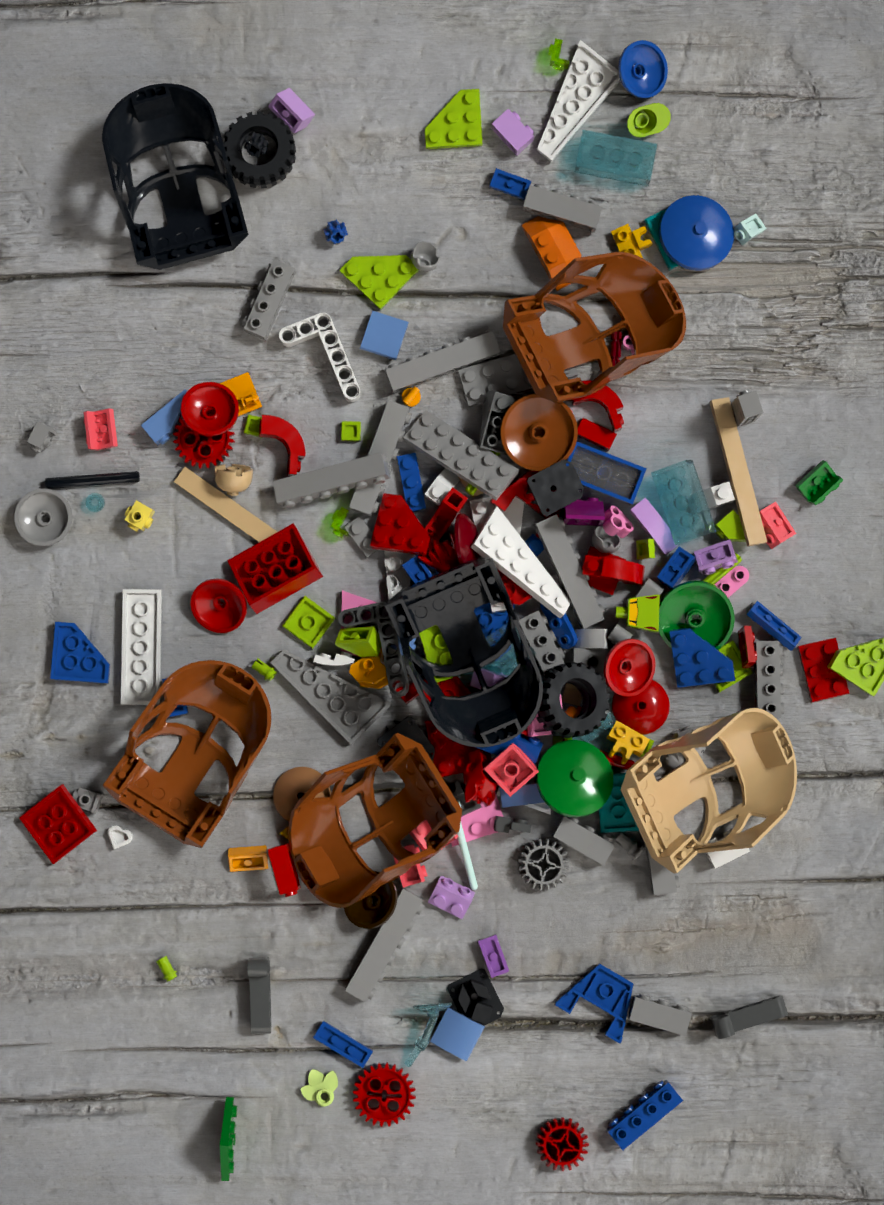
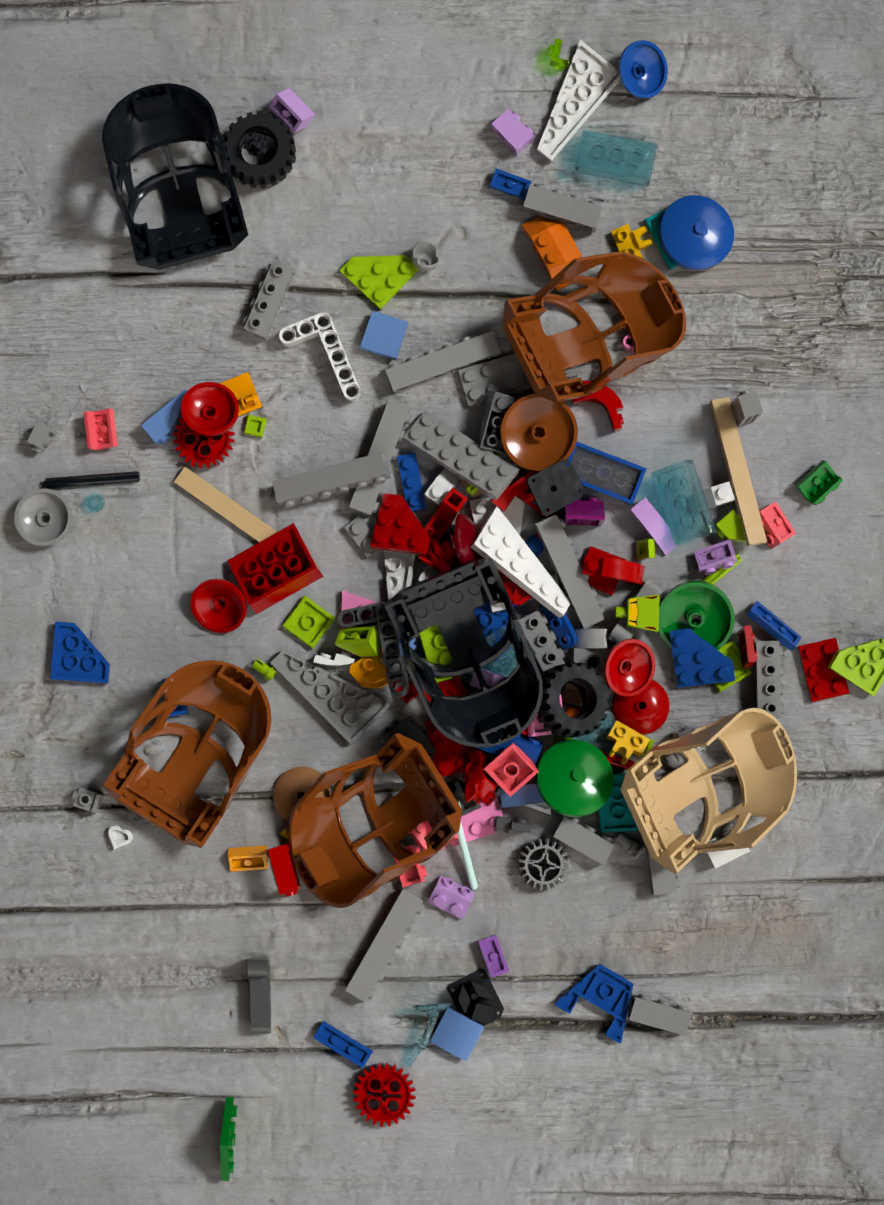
red plate [19,784,97,864] -> none
white plate [121,589,162,705] -> none
light yellow brick [124,500,155,532] -> none
lime pin [156,956,177,982] -> none
tan cylinder [214,464,253,496] -> none
red arch [259,415,306,477] -> none
yellowish green plate [301,1069,338,1106] -> none
blue gear [323,219,348,244] -> none
clear neon green bracket [330,507,349,538] -> none
lime tile [341,421,361,442] -> none
dark brown dish [344,871,397,929] -> none
light orange plate [402,386,421,407] -> none
blue plate [402,555,433,584] -> none
lime plate [425,89,482,149] -> none
red gear [536,1117,589,1171] -> none
red slope [578,418,617,451] -> none
light grey hair [592,525,621,554] -> none
bright pink piece [603,505,634,538] -> none
blue brick [607,1080,683,1150] -> none
dark red axle [610,331,622,366] -> none
lime piece [627,103,671,138] -> none
blue hinge [657,546,696,590] -> none
dark grey beam [710,995,788,1039] -> none
bright pink plate [714,566,749,598] -> none
light aqua bracket [734,214,767,246] -> none

